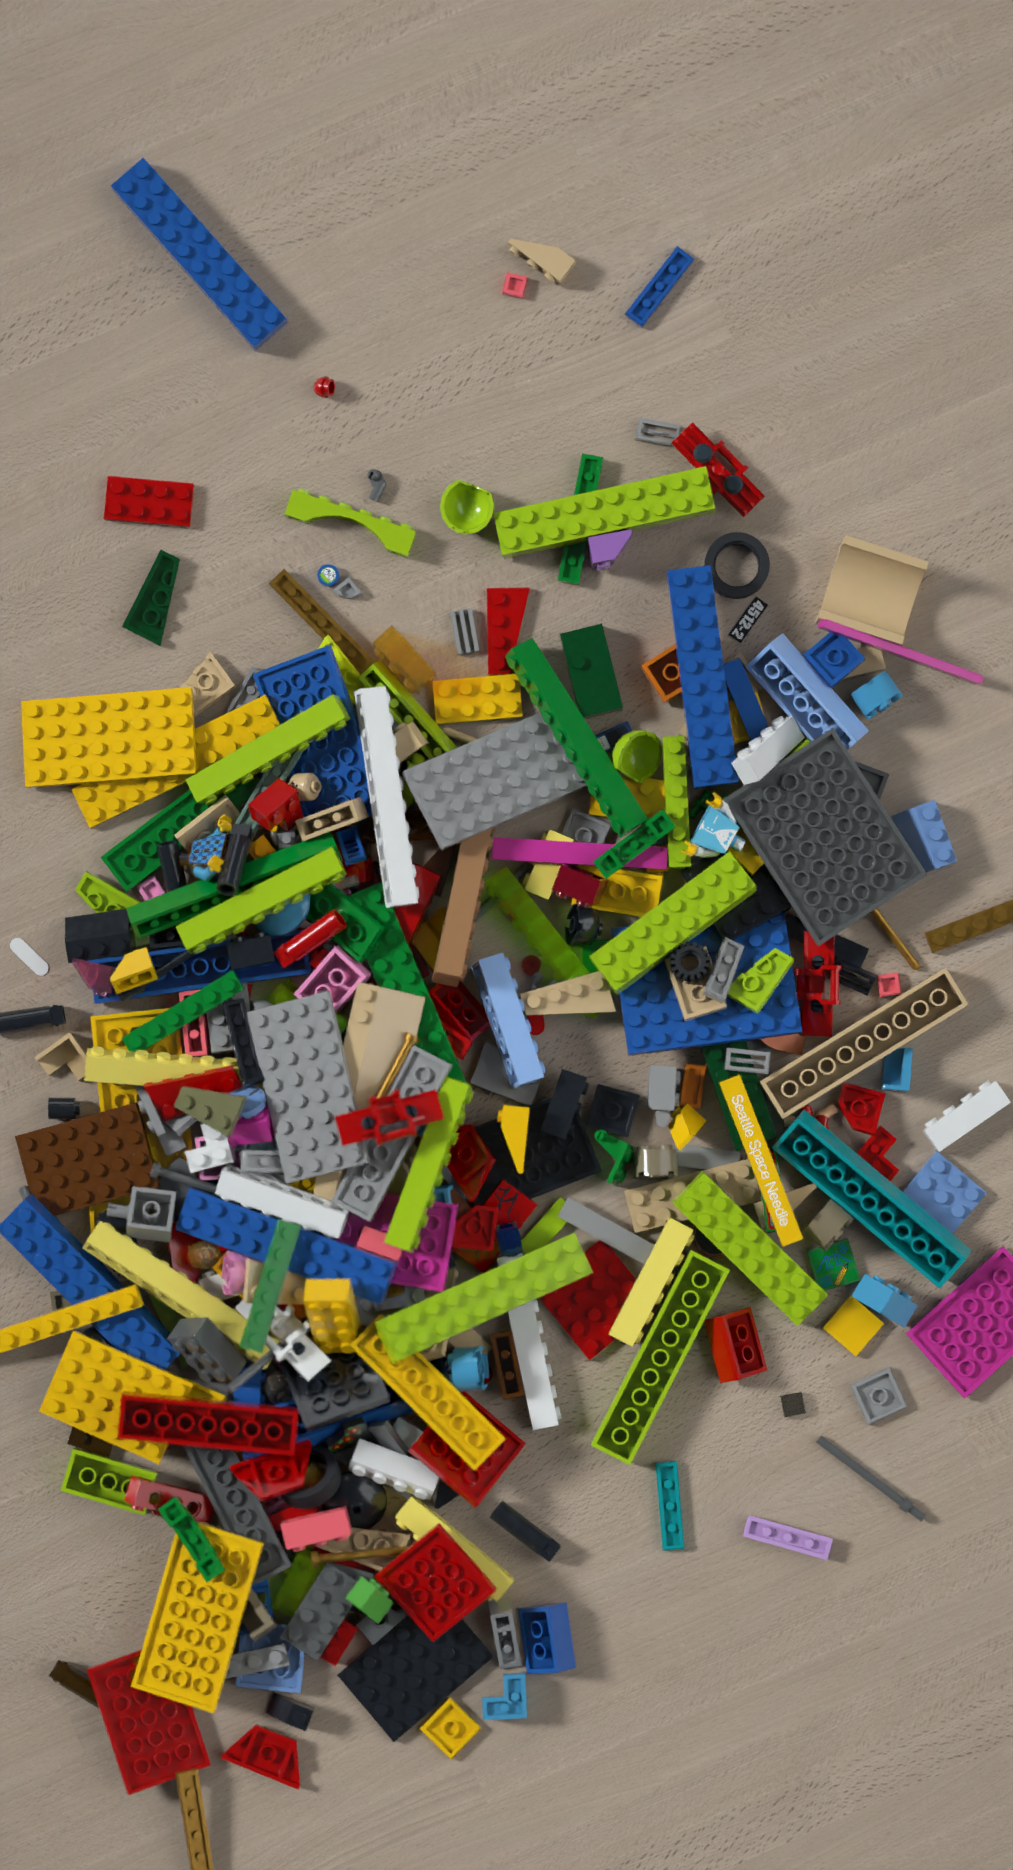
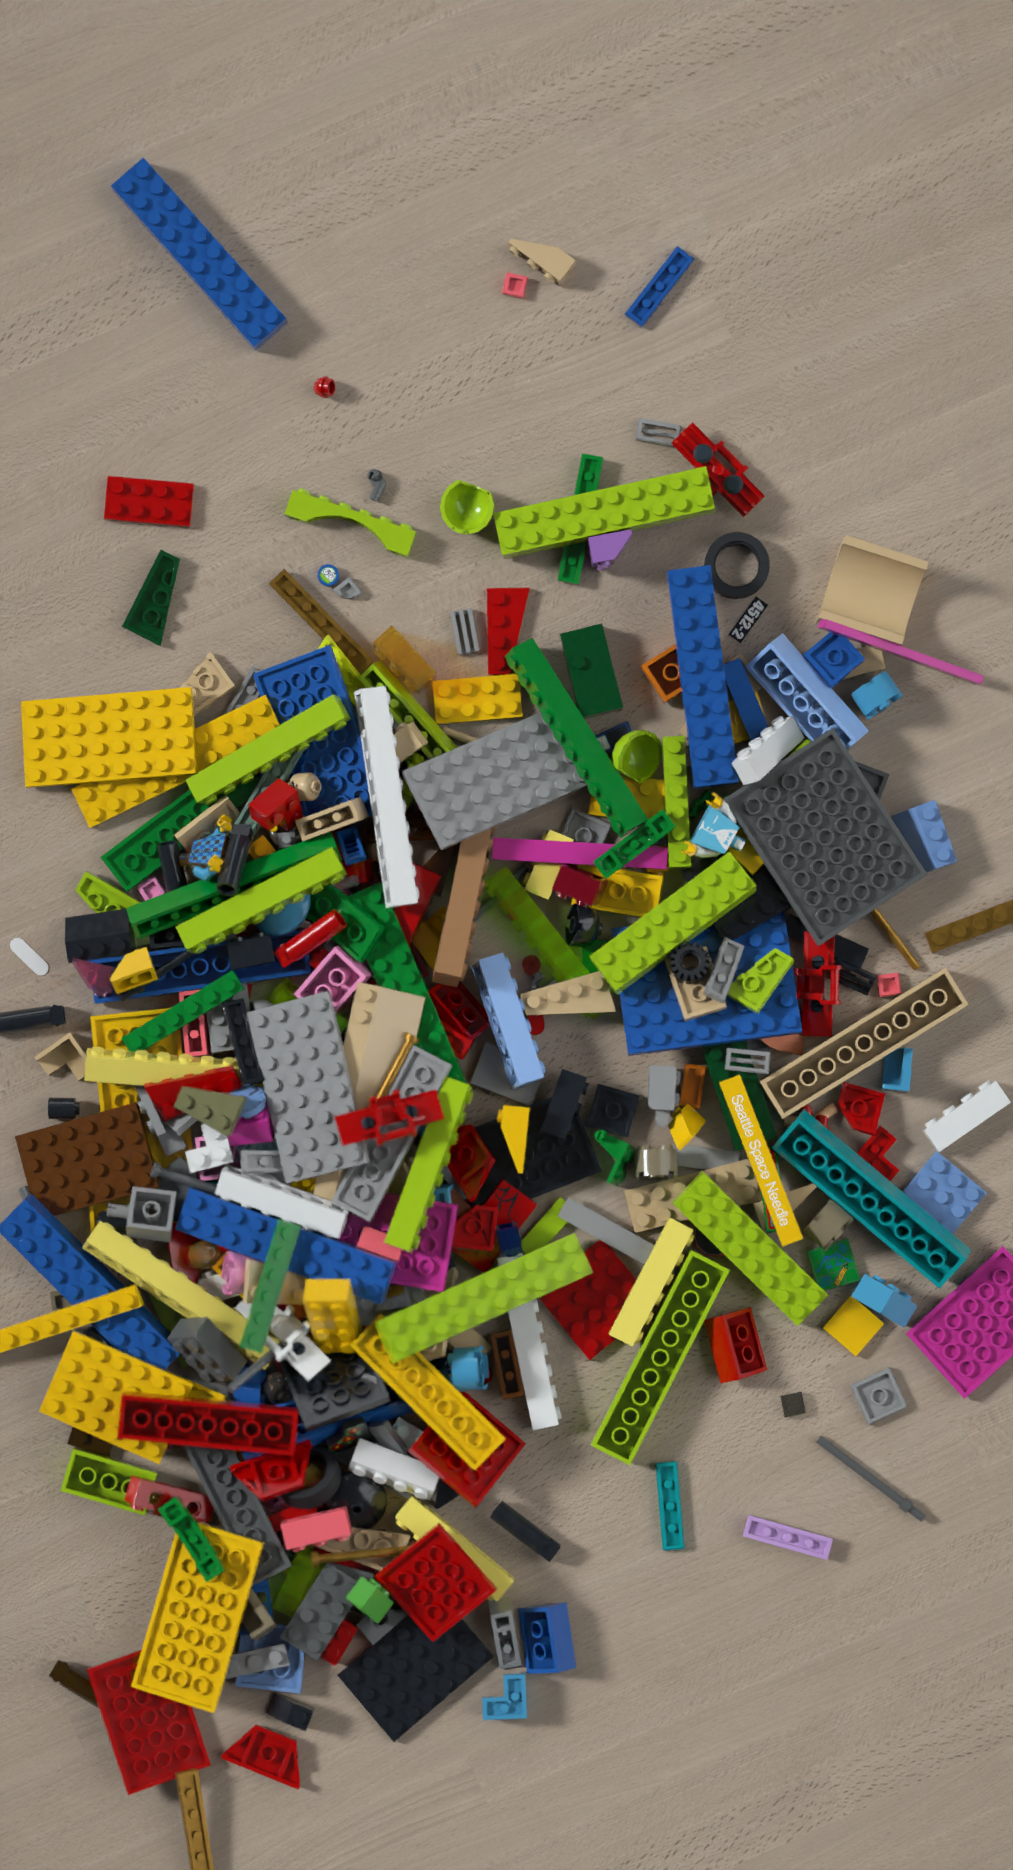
yellow tile [420,1697,481,1760] -> none

